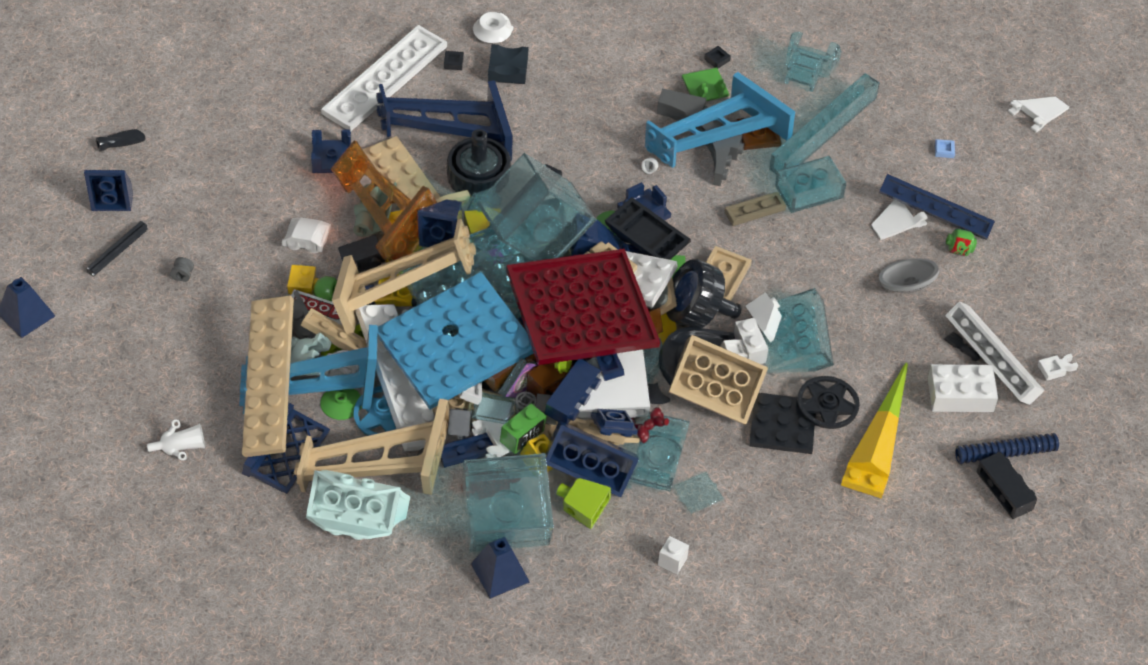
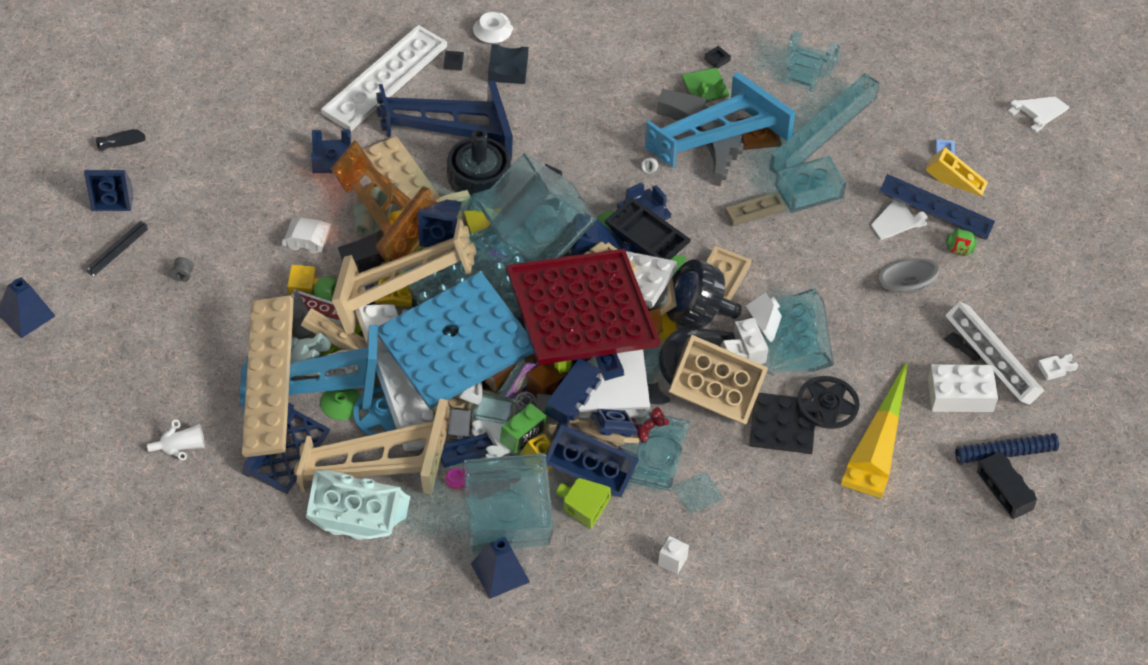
none -> dark pink plate [445,468,467,489]
none -> yellow slope [925,147,988,196]

